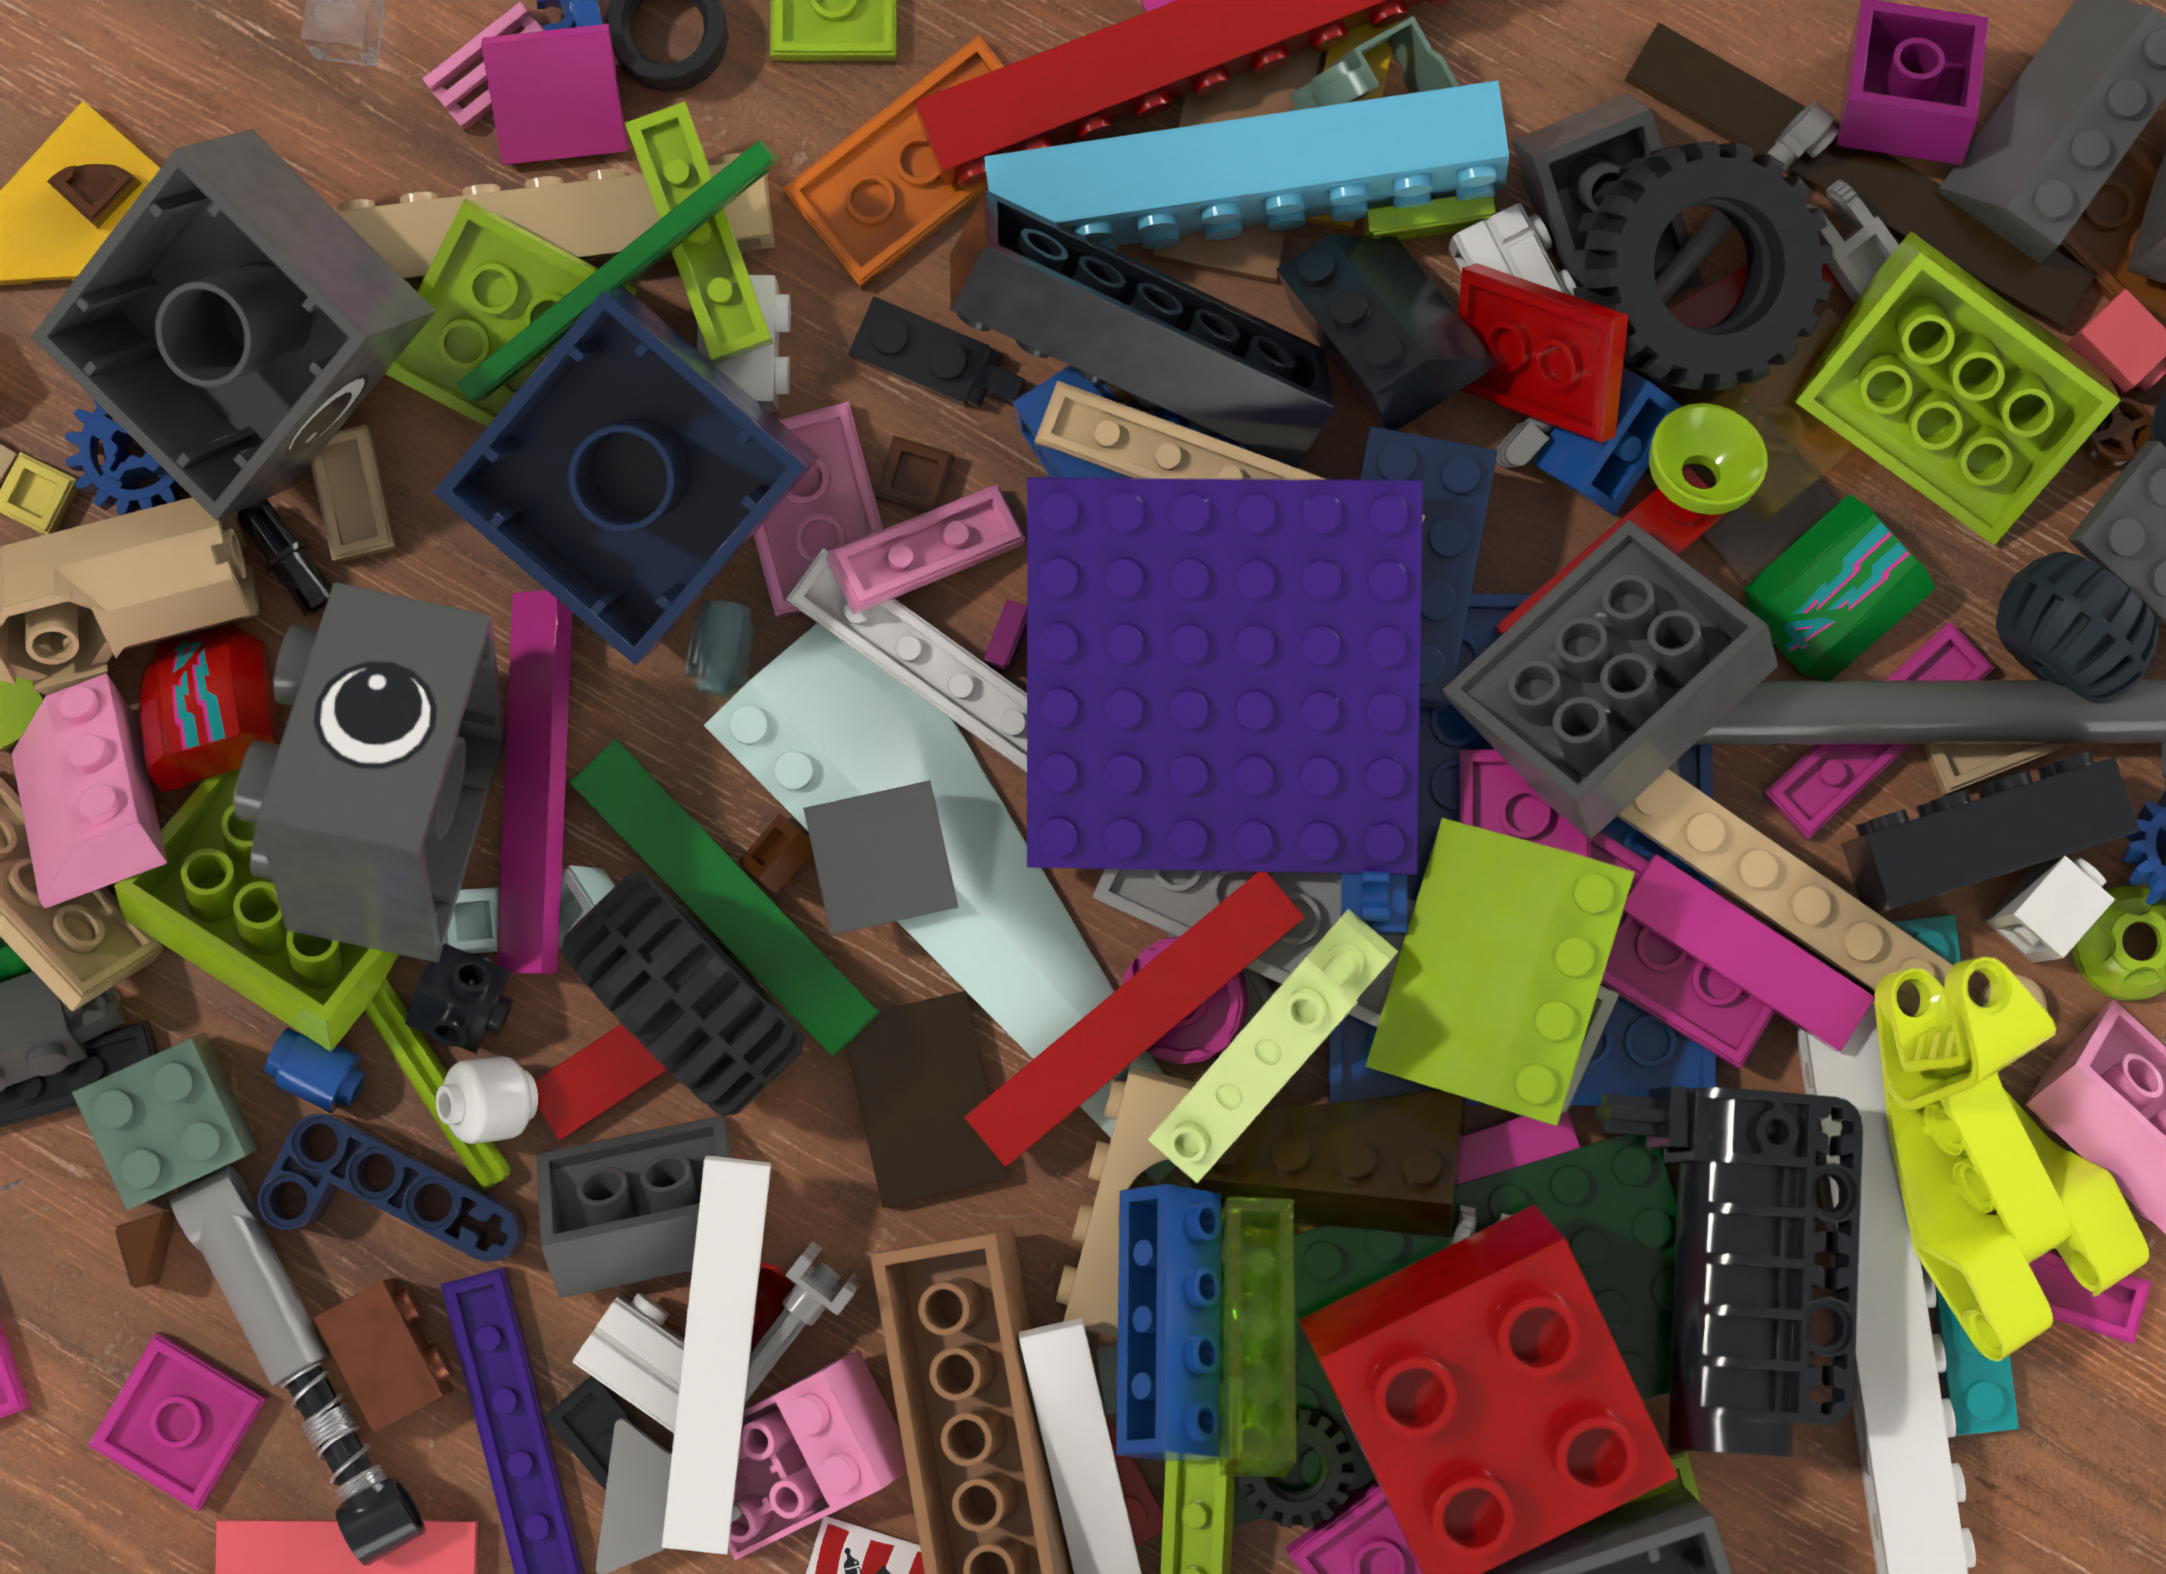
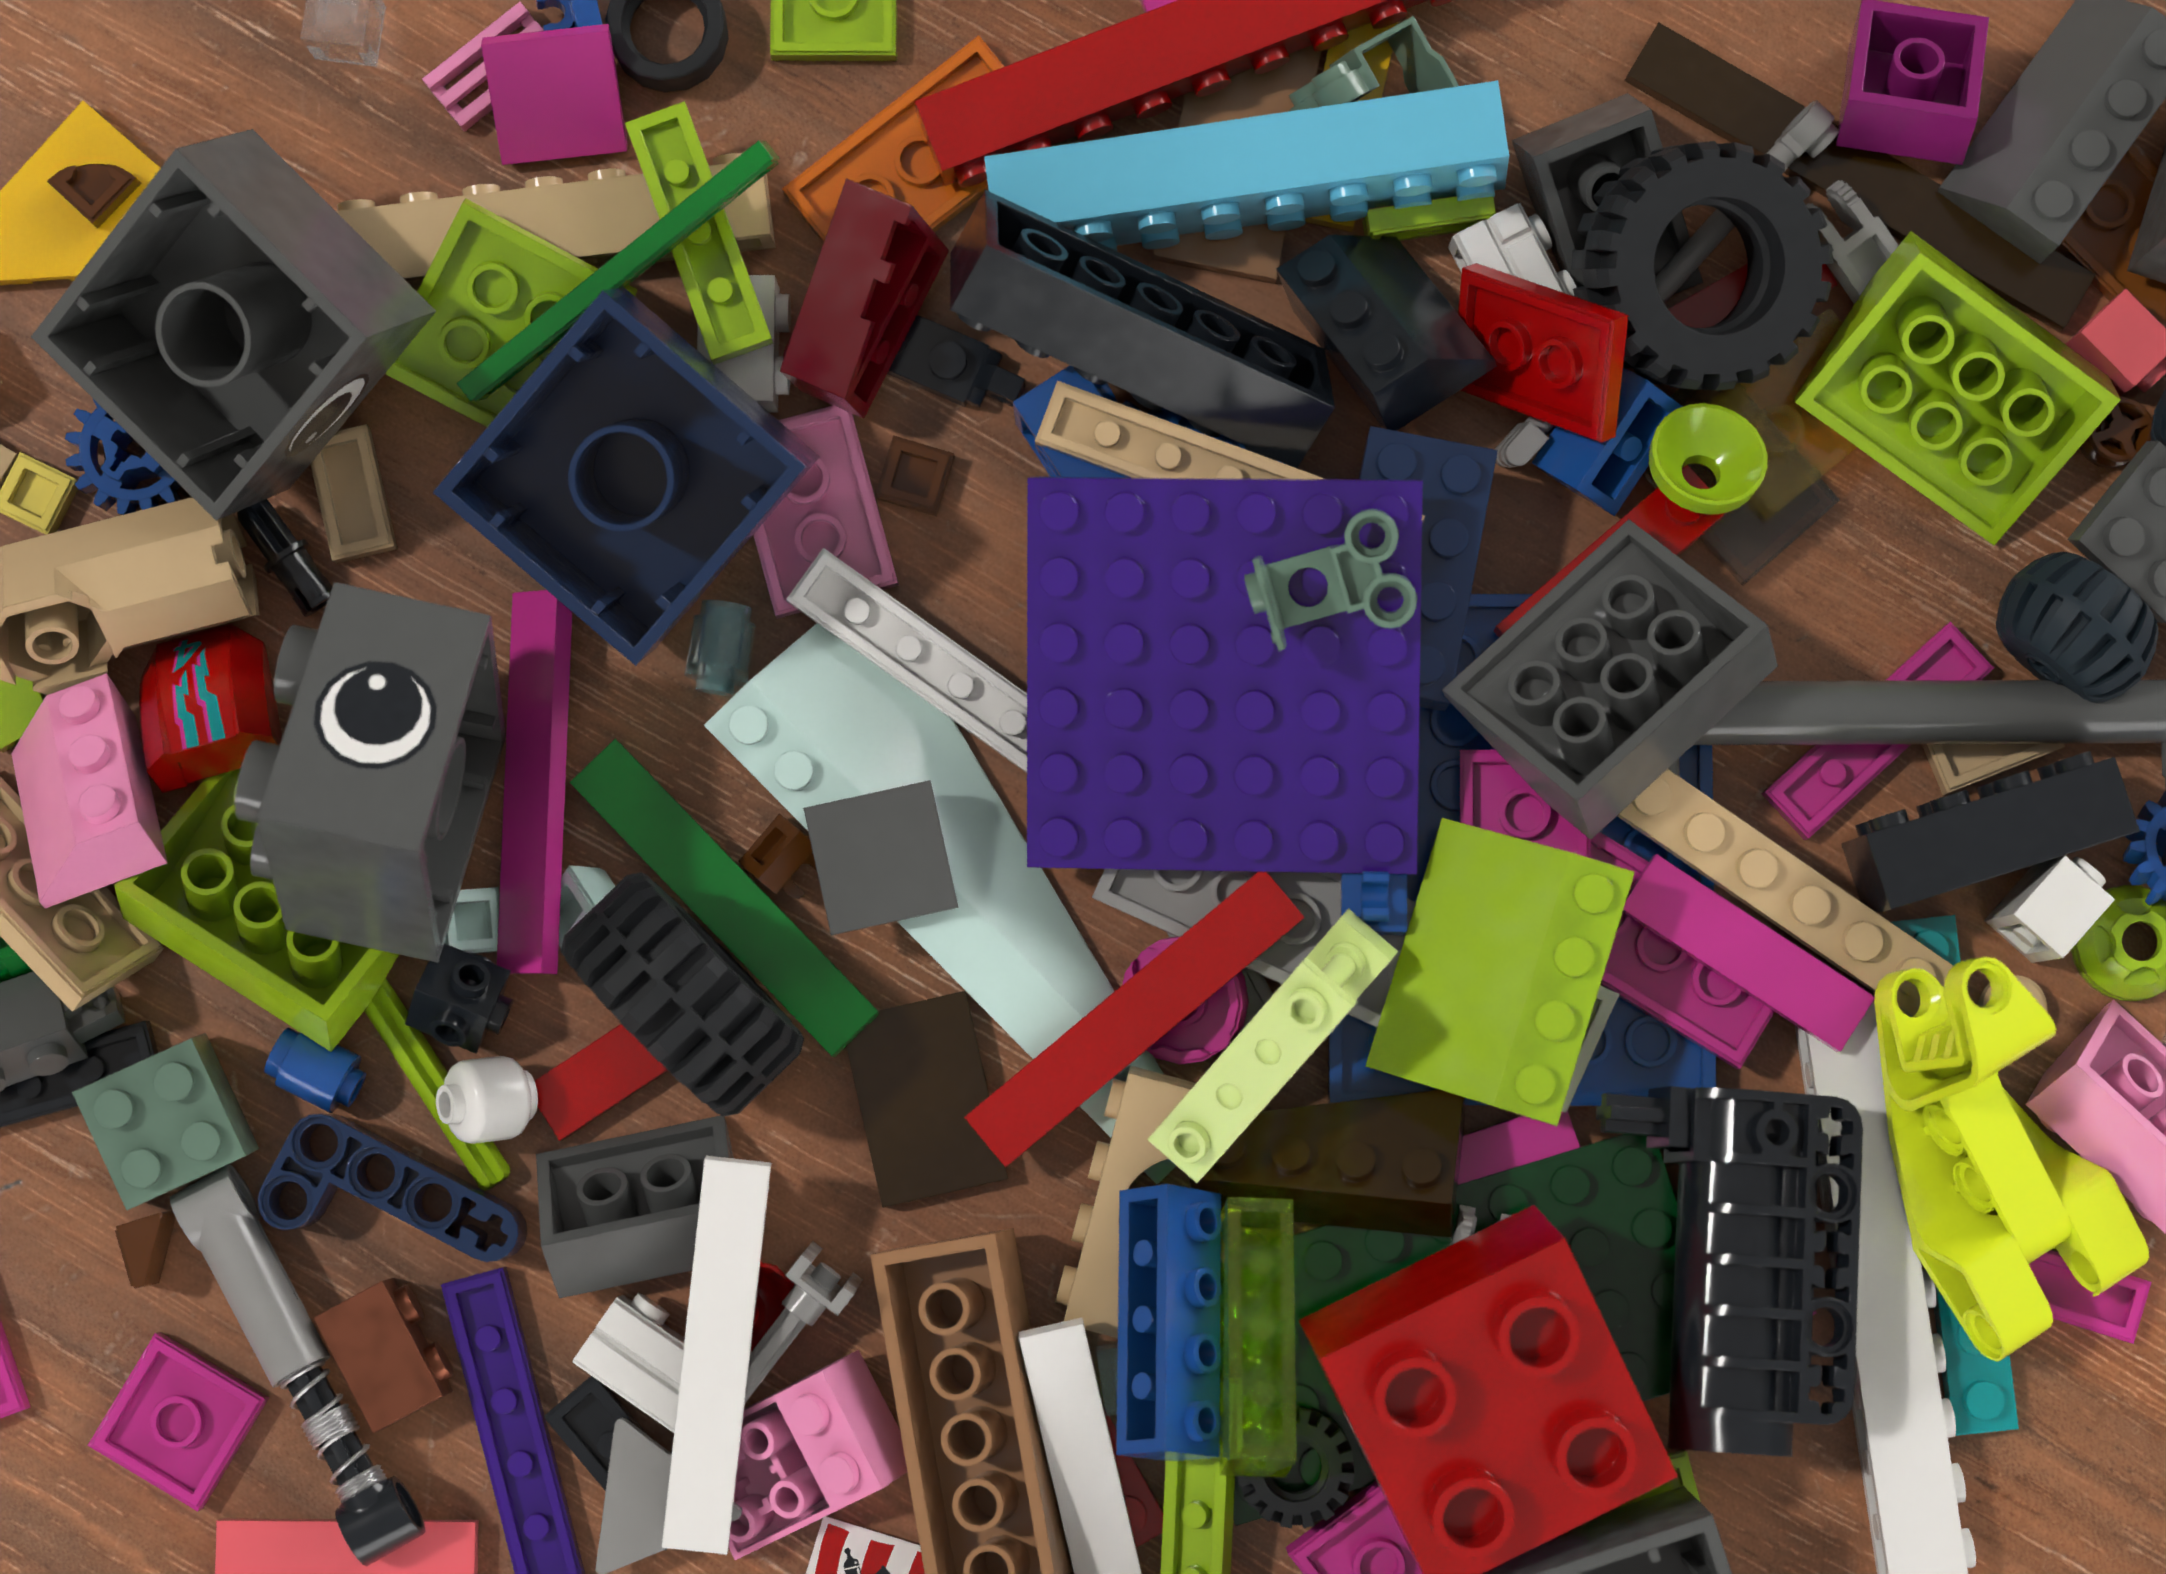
bright pink tile [826,484,1026,615] -> none
magenta tile [984,599,1027,673] -> none
green slope [1743,494,1936,681] -> none
none -> dark red wedge [780,178,949,418]
none -> sand green piece [1244,509,1417,650]

